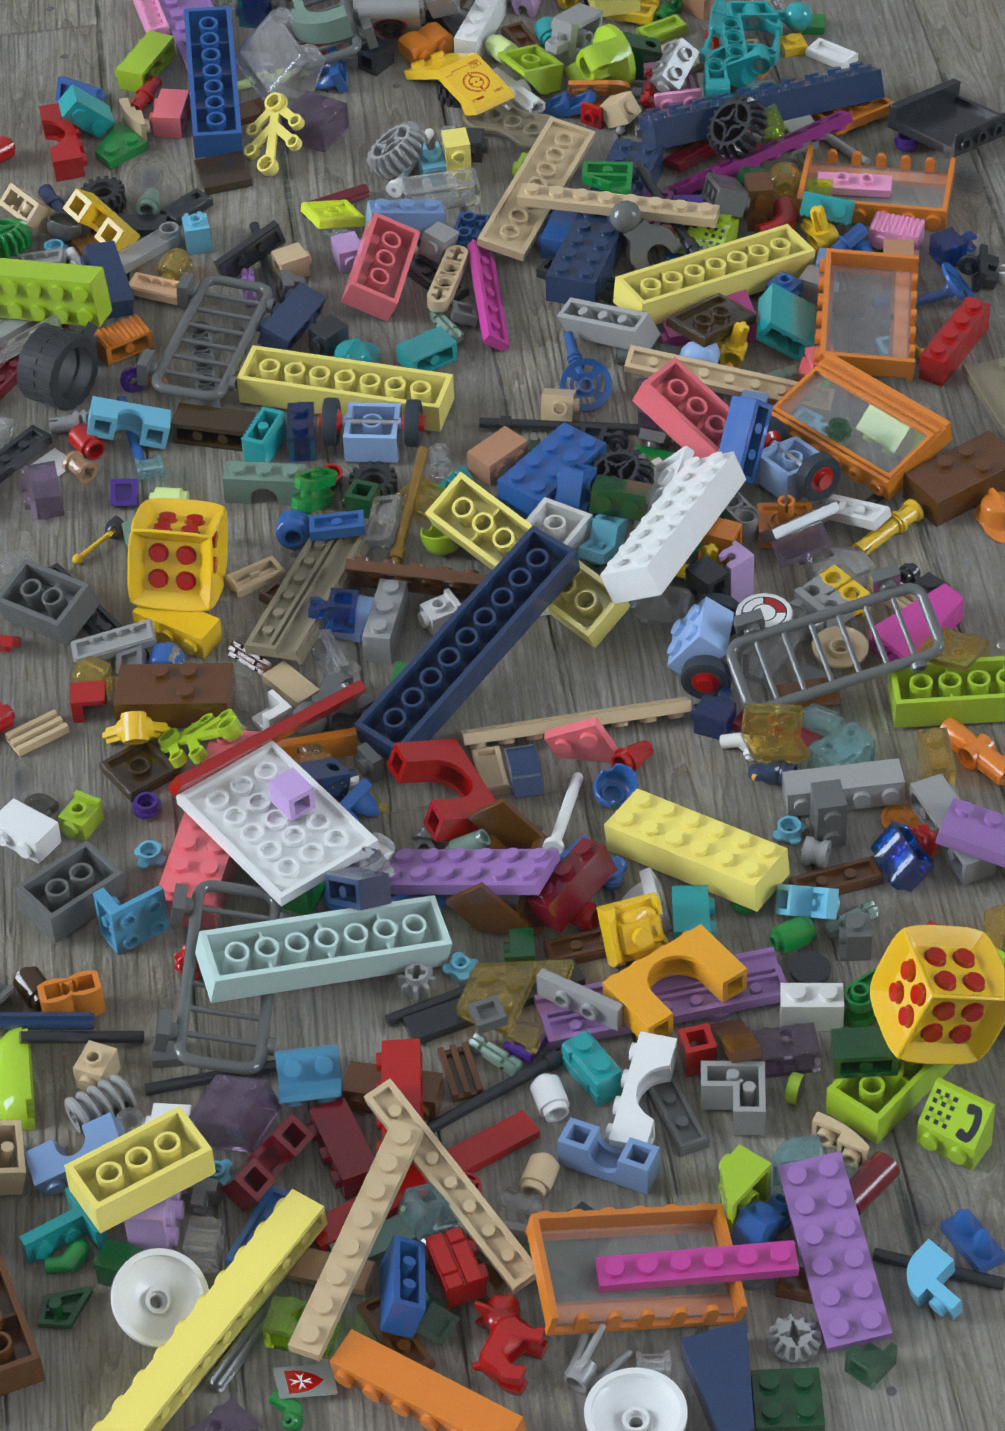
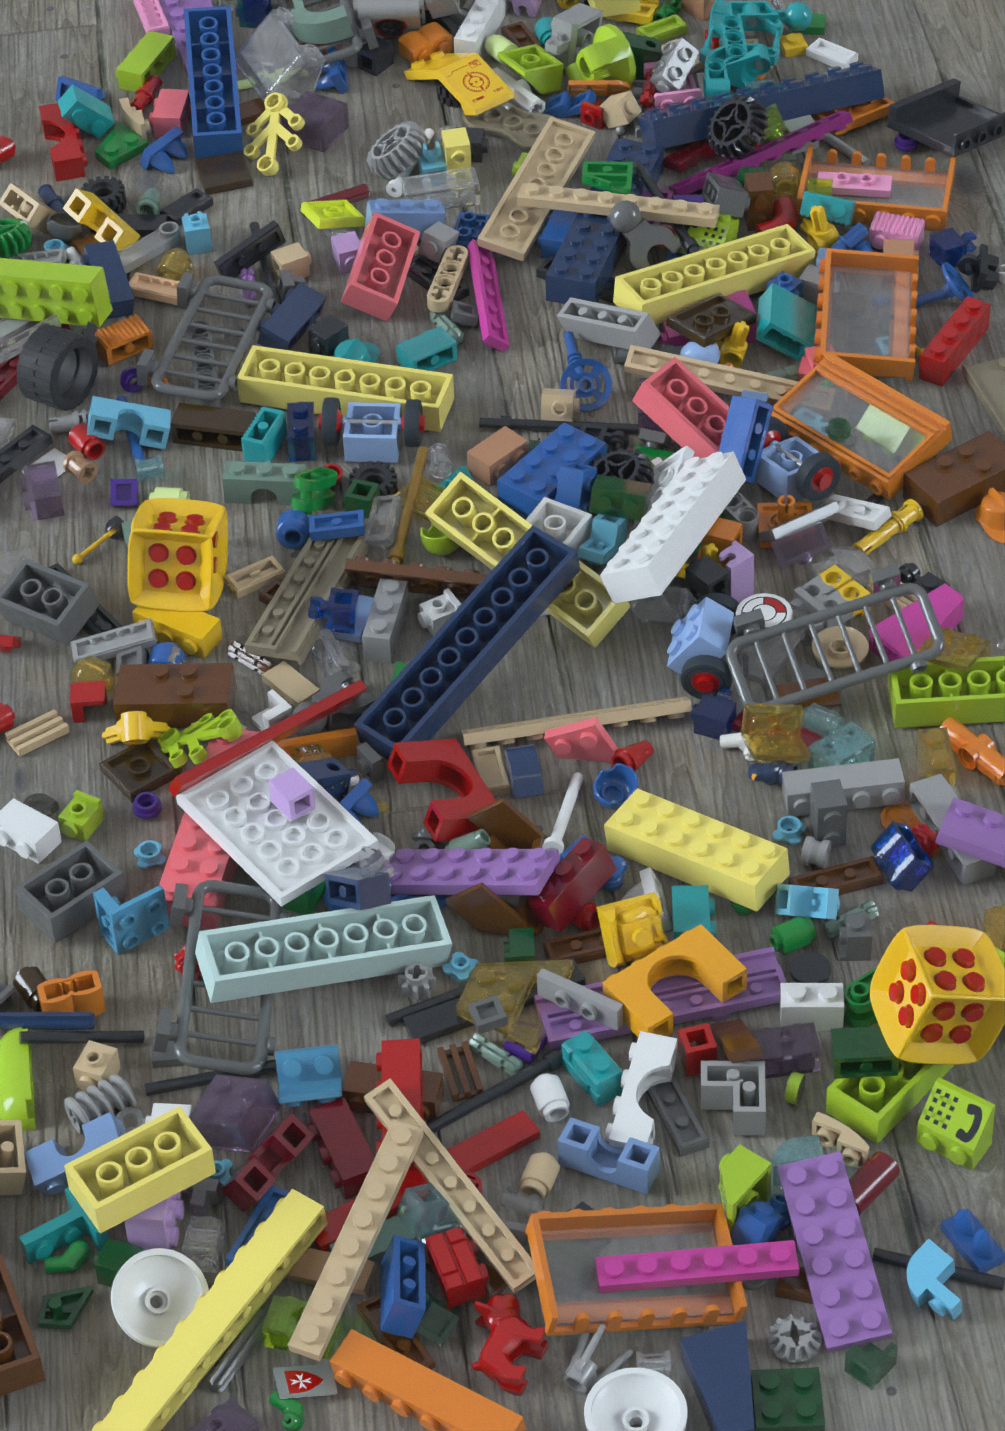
none -> blue tile [139,126,188,173]

